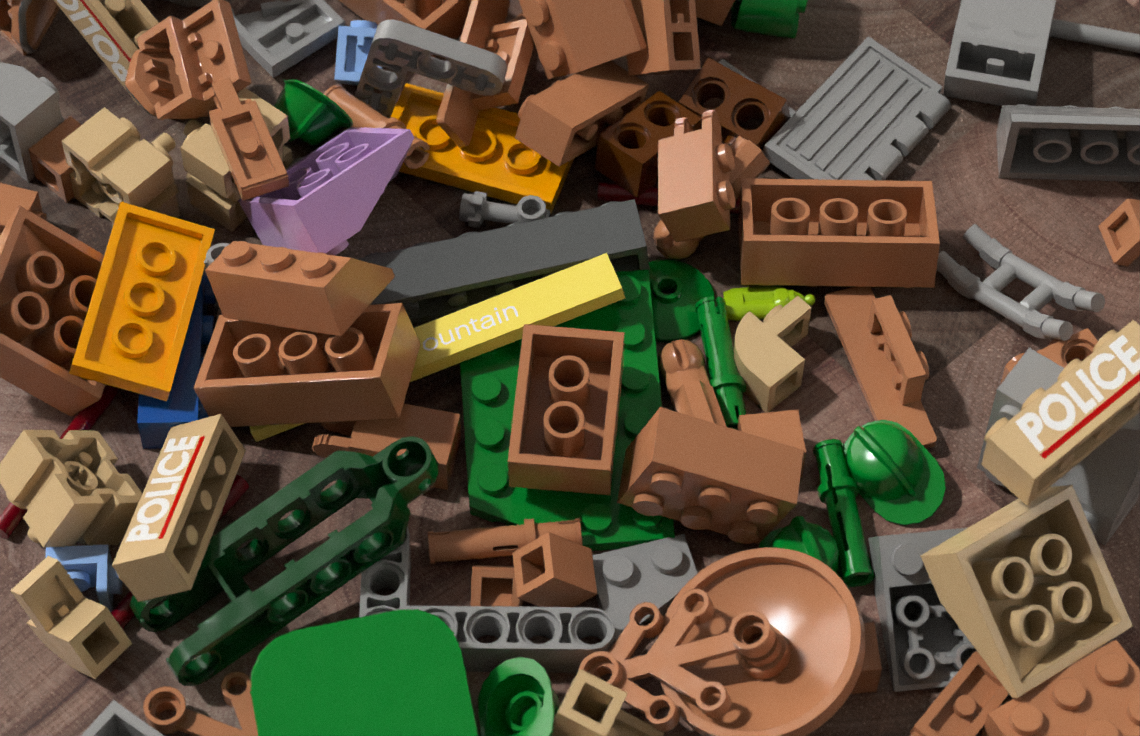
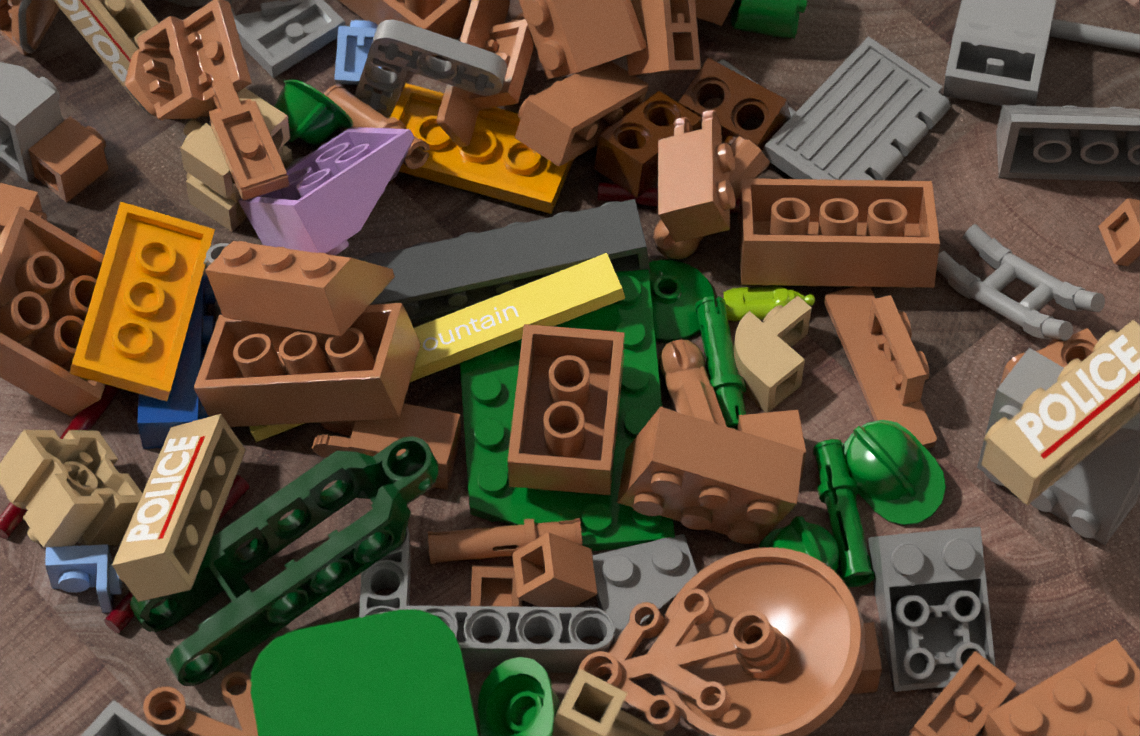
tan brick [10,556,132,679] -> none
tan brick [62,107,180,227] -> none
light grey bar [459,191,550,228] -> none
tan slope [920,485,1133,698] -> none

